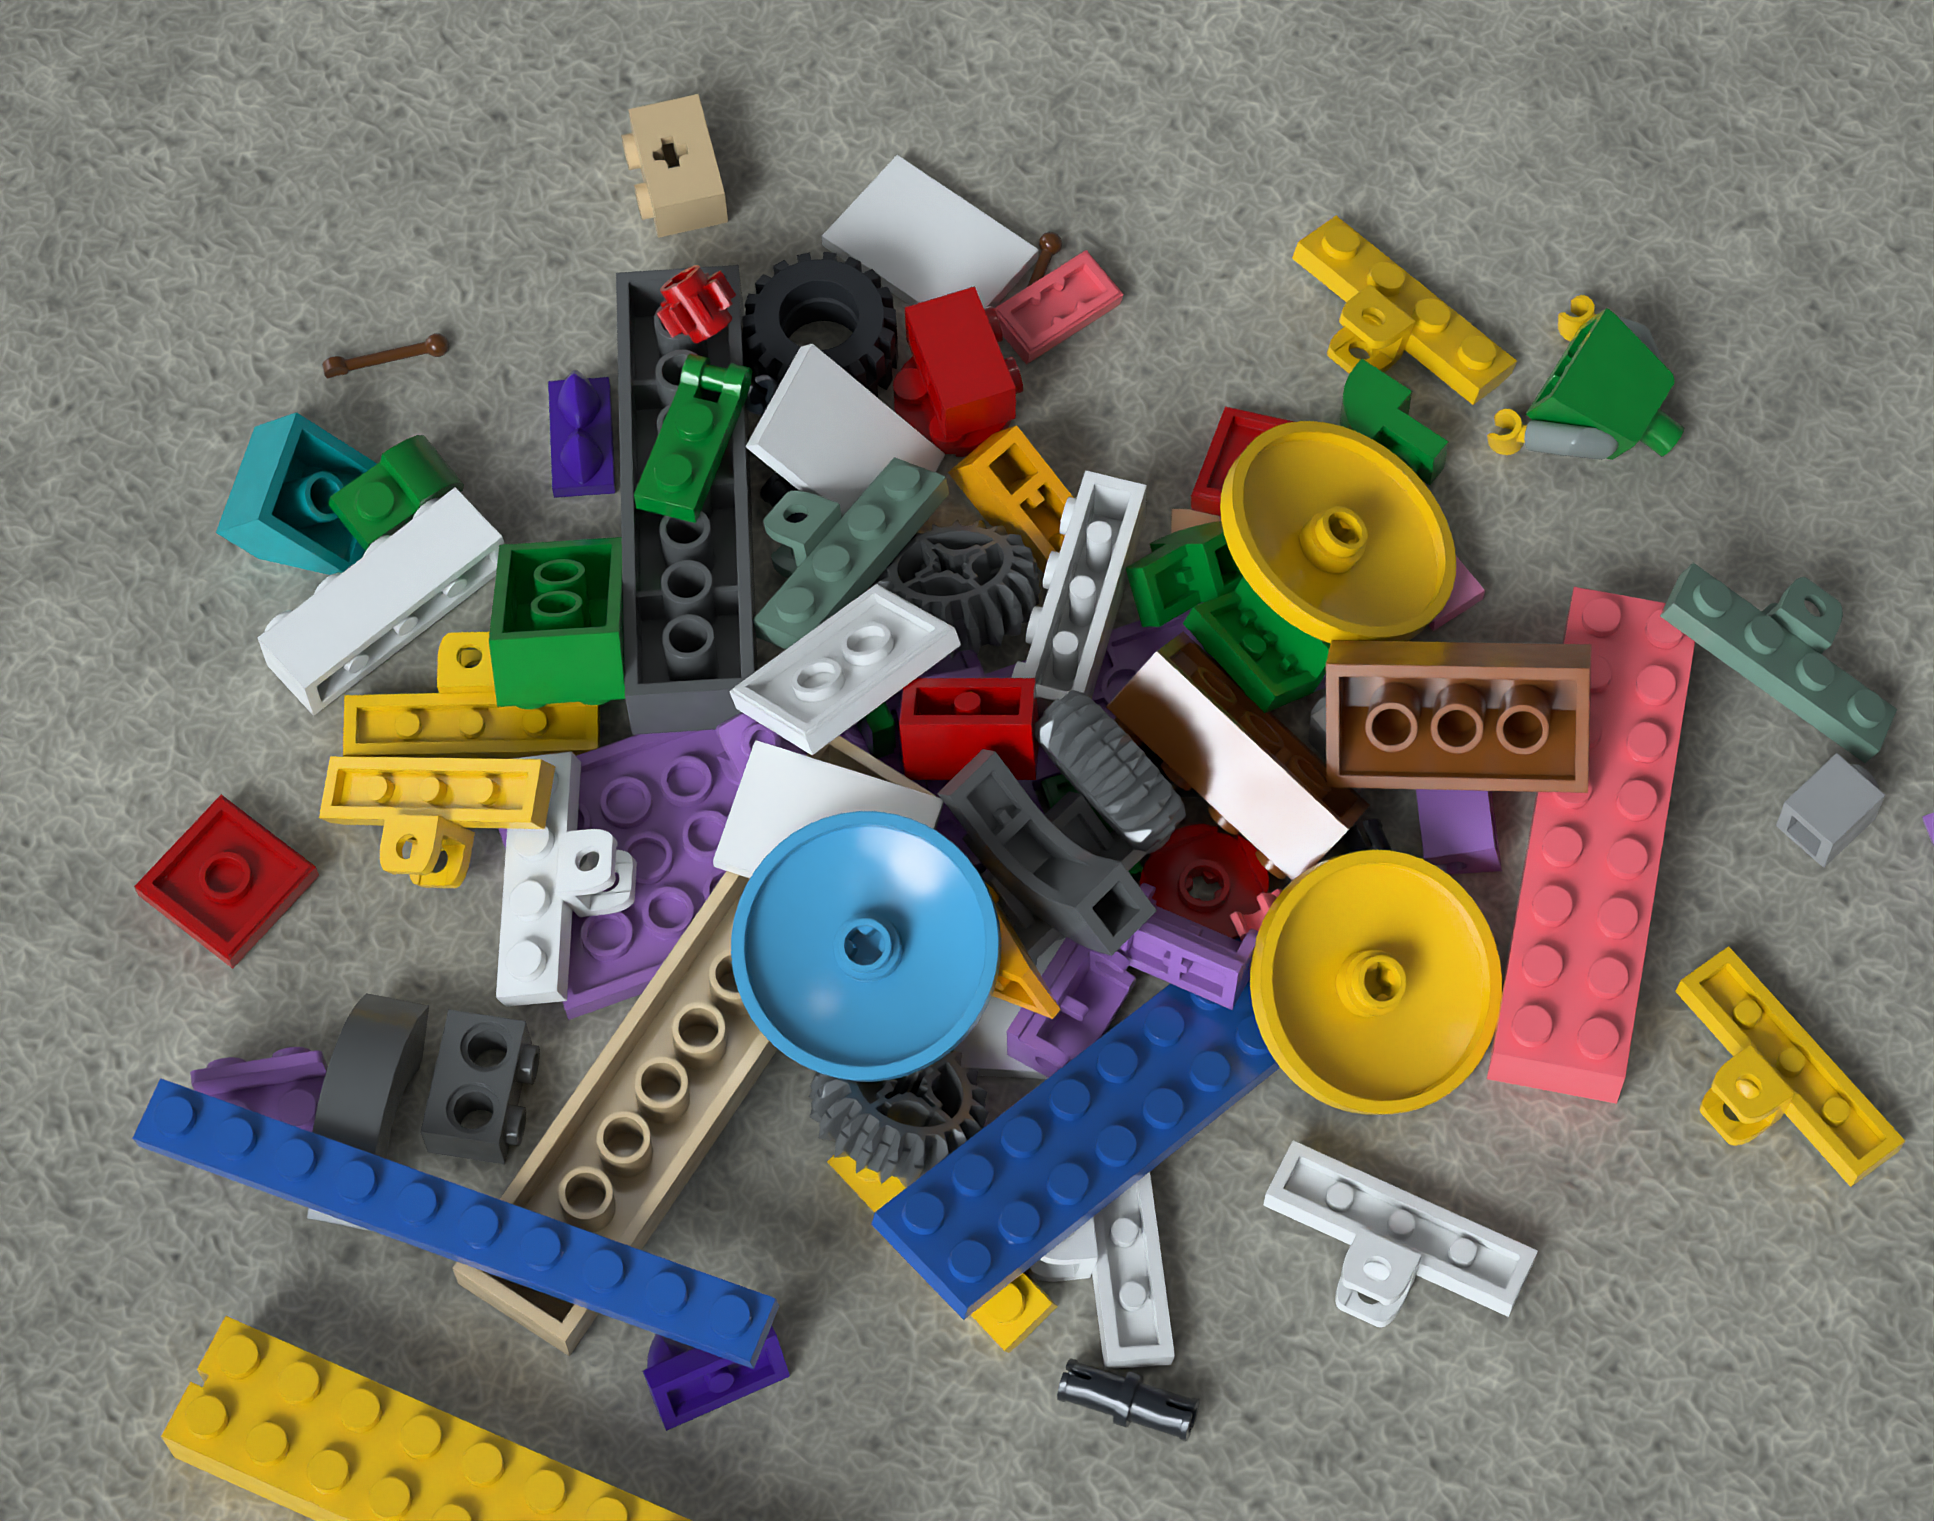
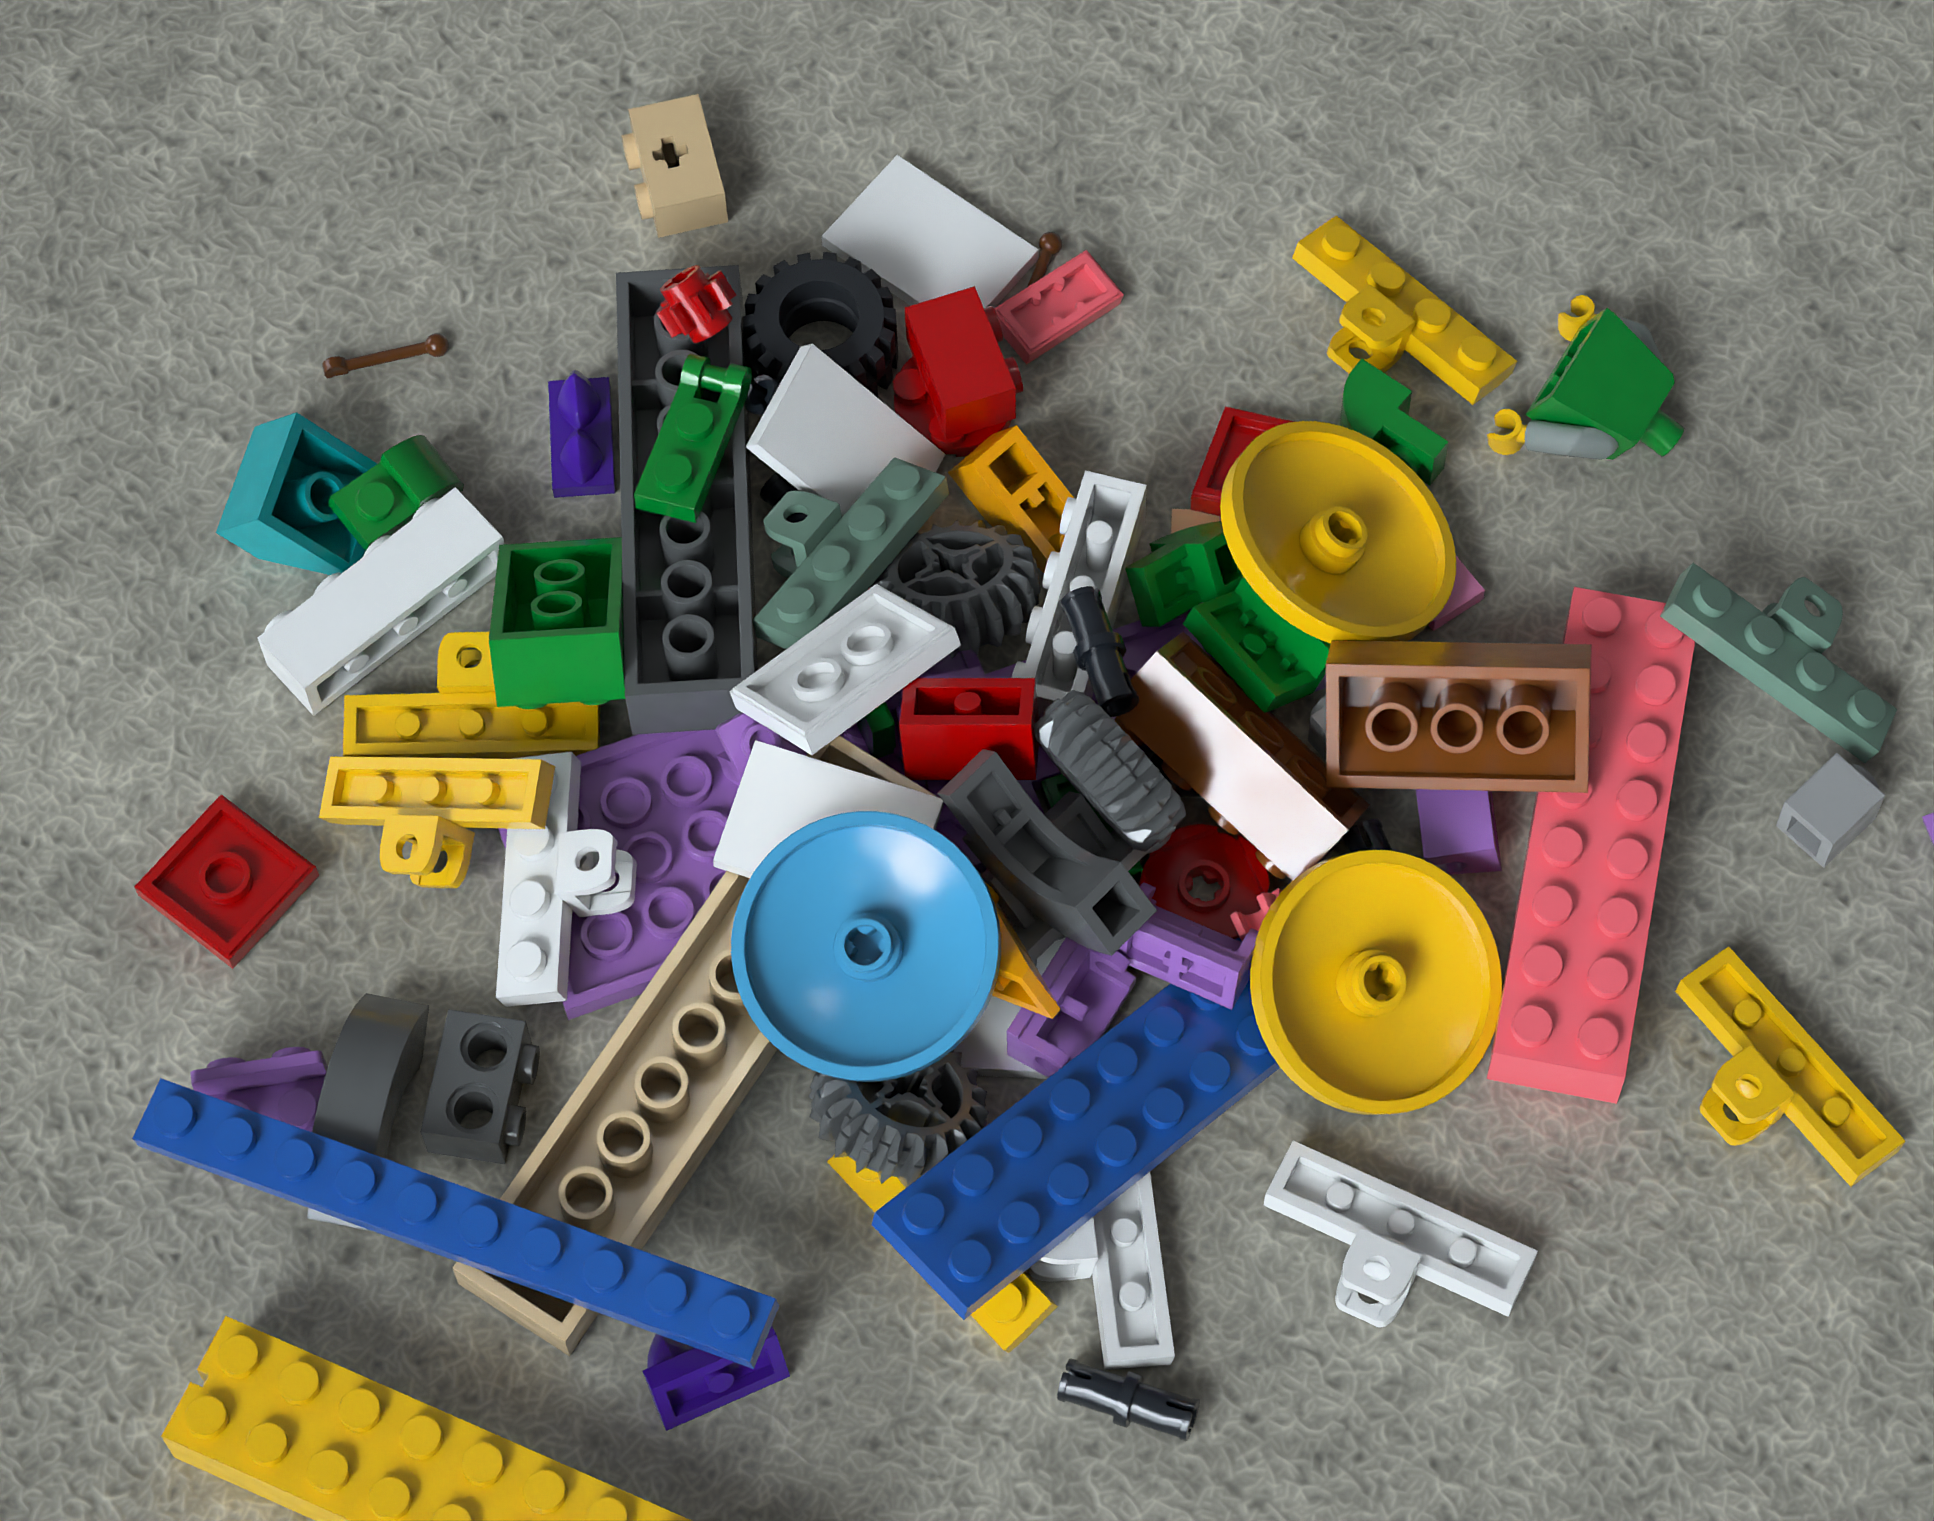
none -> black pin [1061,586,1140,717]

